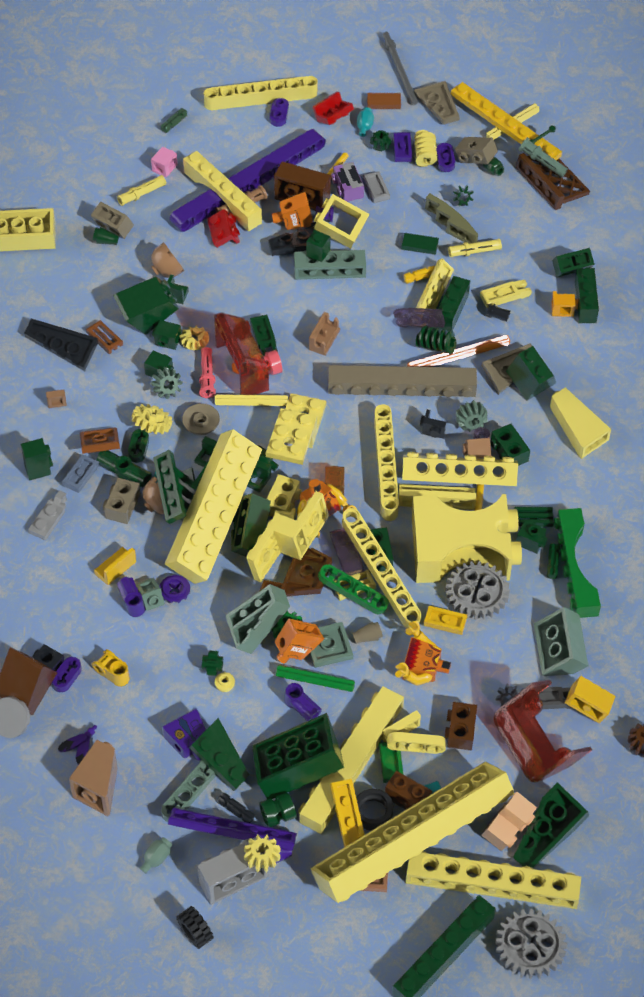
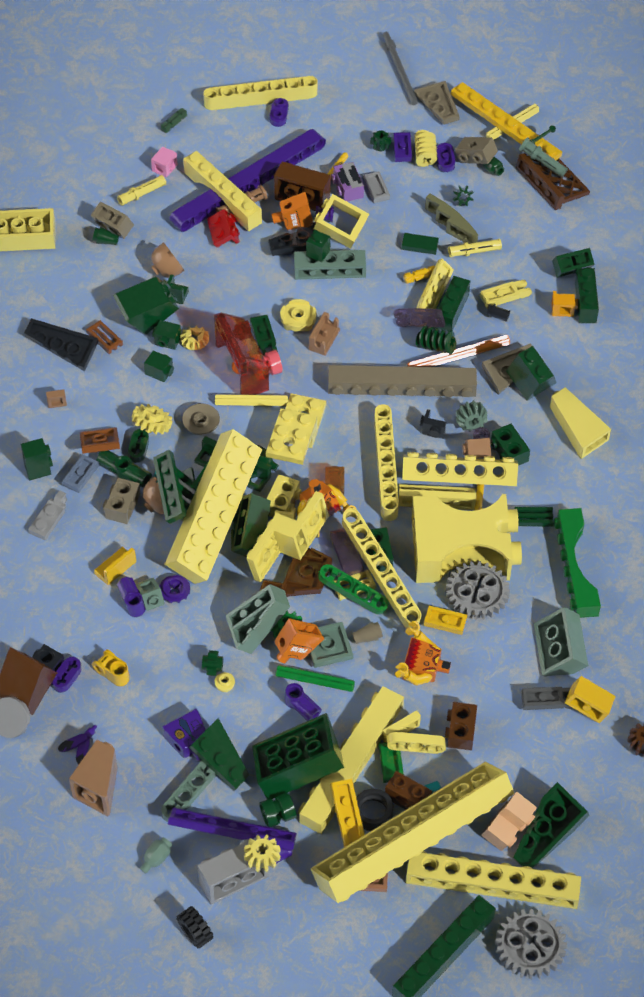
sand green gear [150,367,183,399] -> none
coral pin [199,347,216,398] -> none
black axle [218,793,255,823] -> none
red bracket [313,92,354,125] -> none
teal plant [357,107,374,137] -> none
dark orange tile [367,93,401,109] -> none
clear red windscreen [494,680,592,783] -> none
black gear [496,683,522,711] -> none
dark green brick [516,520,548,554] -> none
dark green axle [547,543,560,579] -> none
none -> light yellow plate [280,299,316,331]

